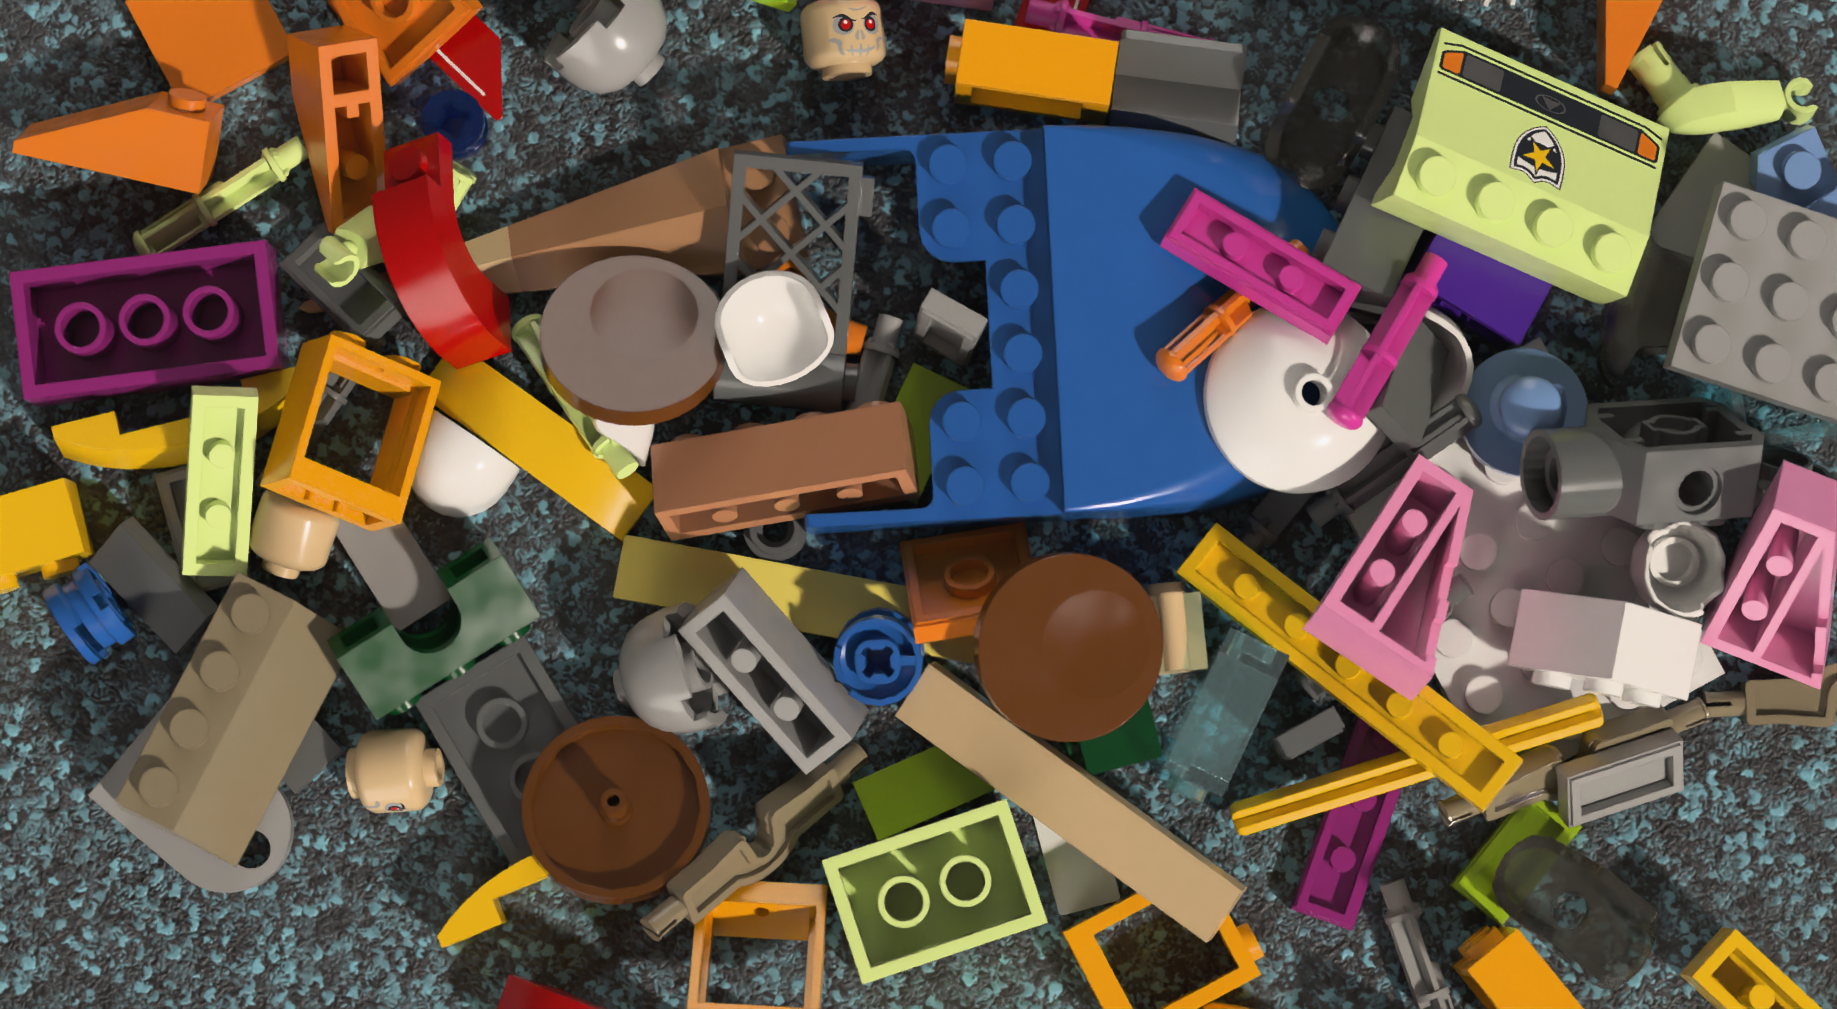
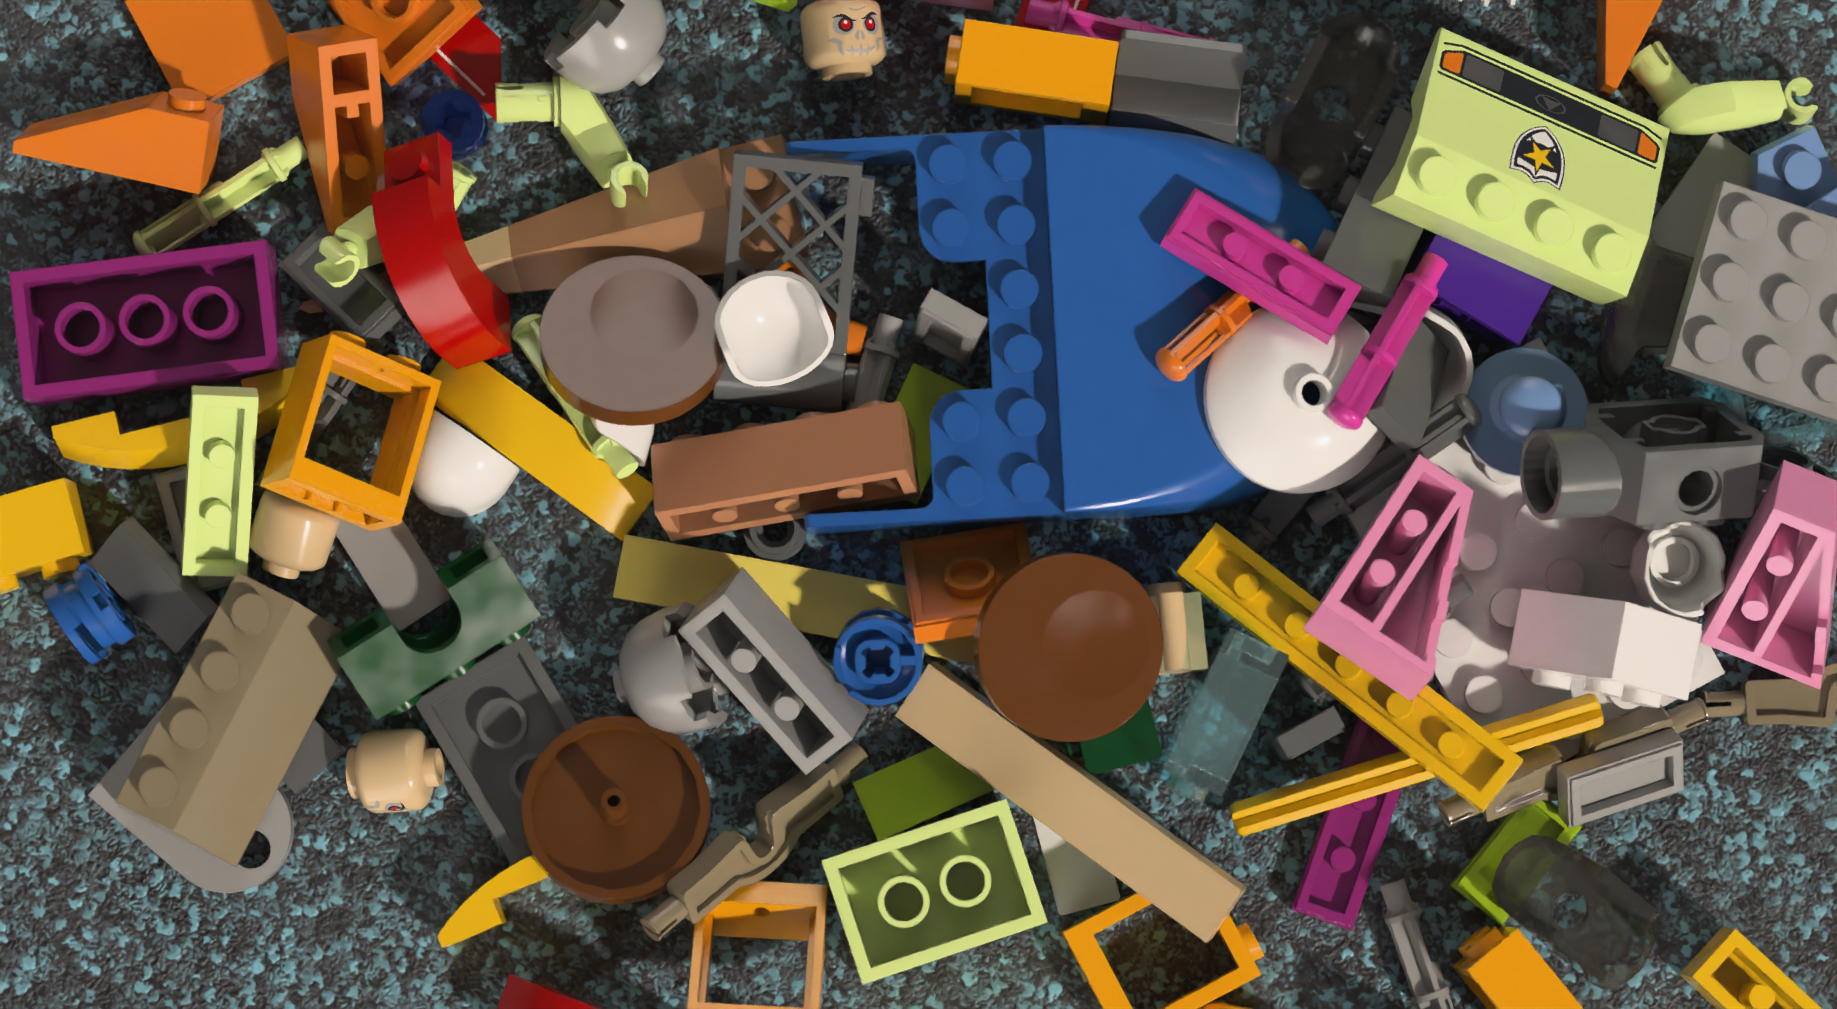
none -> yellowish green arm [495,74,648,208]

